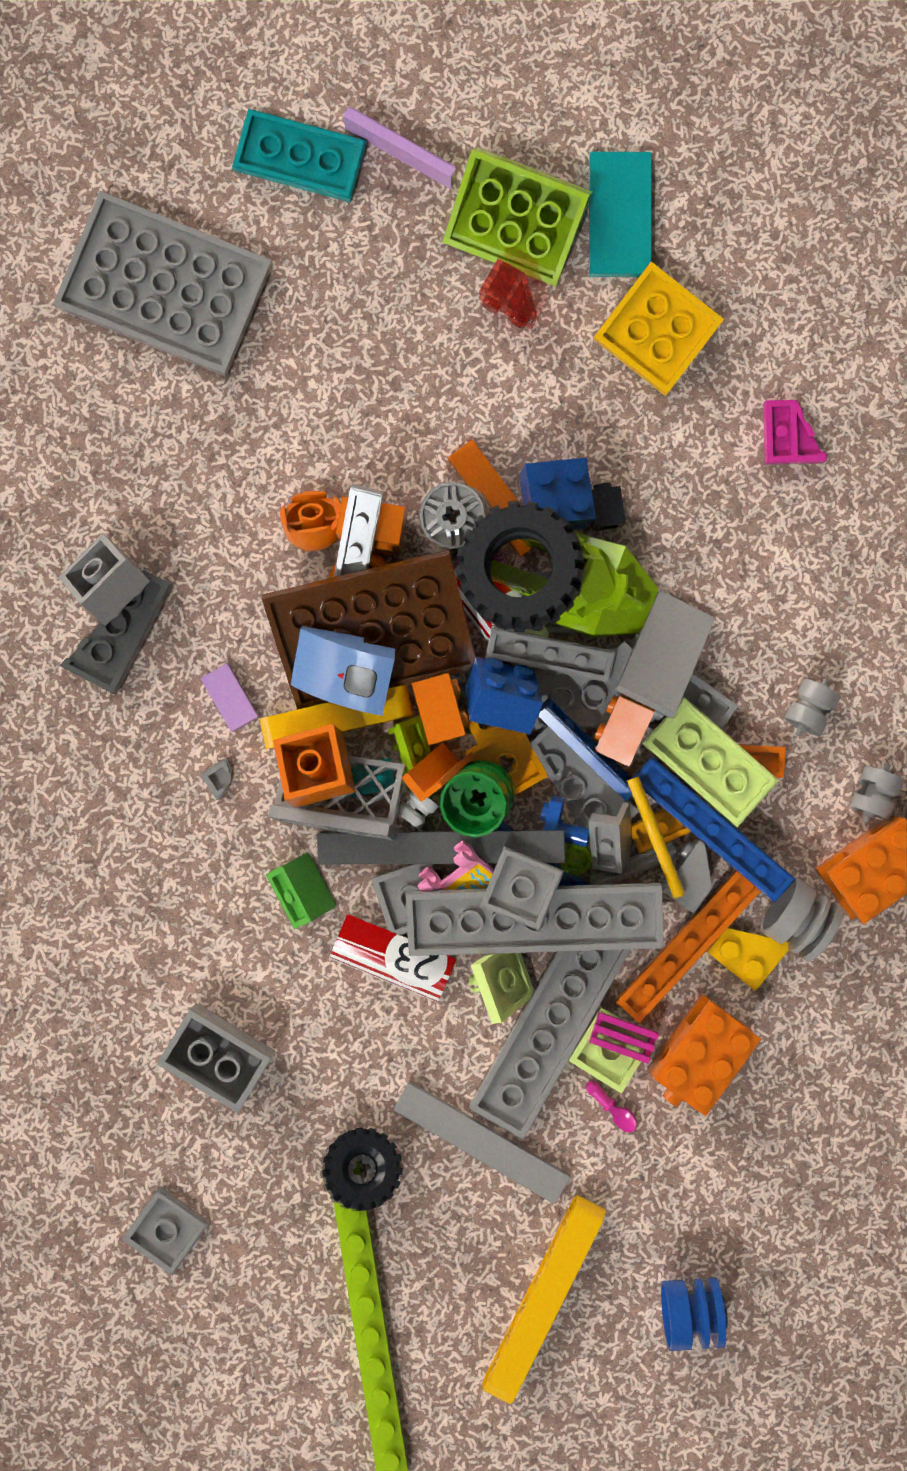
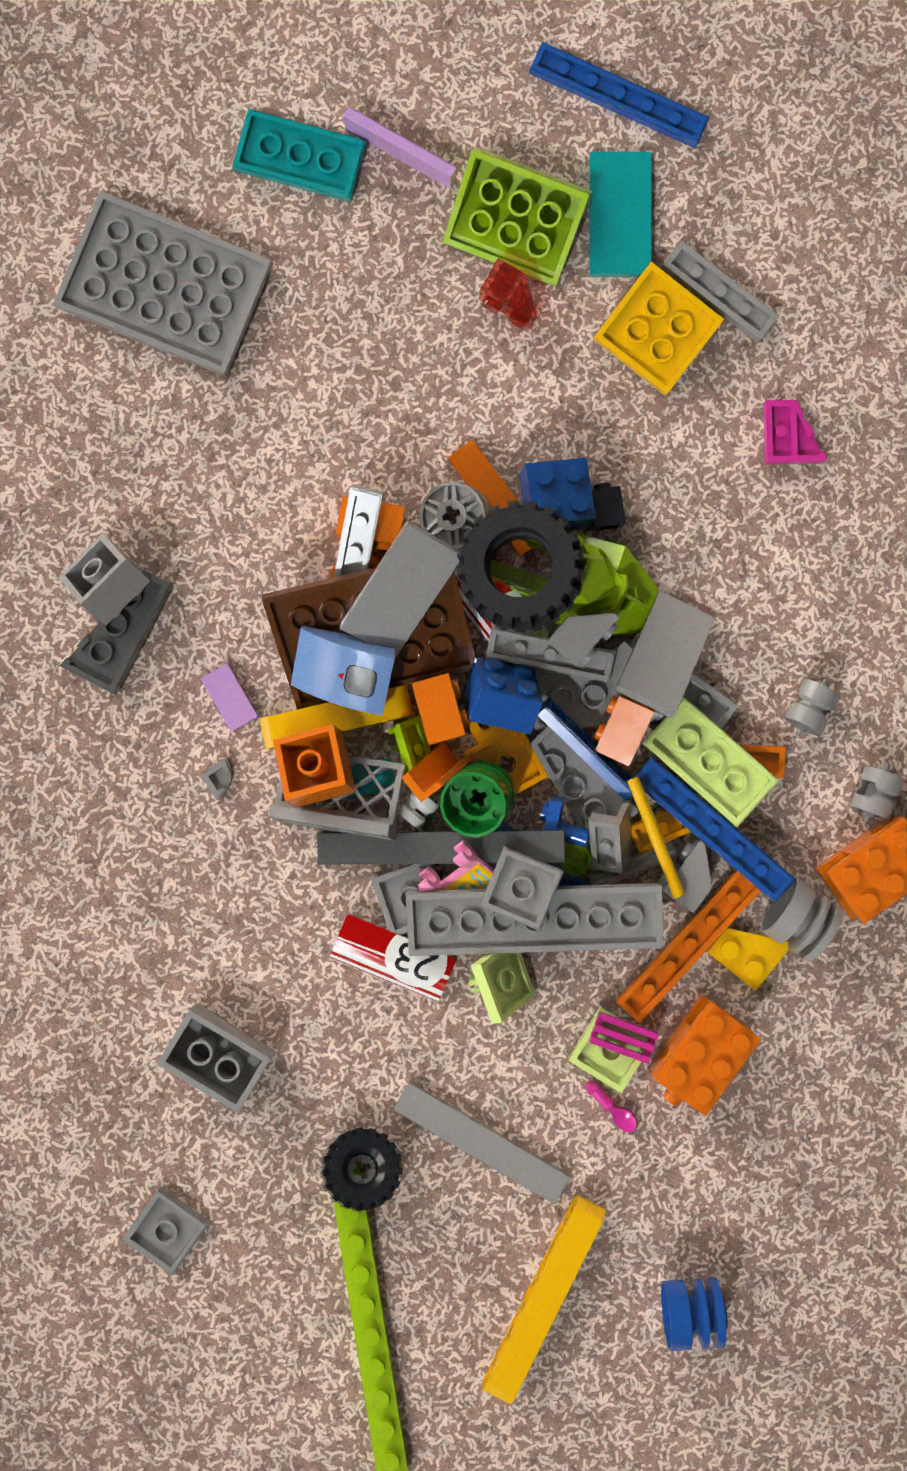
bright green panel [265,853,336,929] -> none
orange cylinder [280,491,341,551] -> none
light grey plate [469,949,631,1140] -> none
none -> light grey tile [340,520,459,658]
none -> blue tile [529,42,710,149]
none -> light grey slope [547,613,619,667]
none -> light grey plate [661,240,779,343]

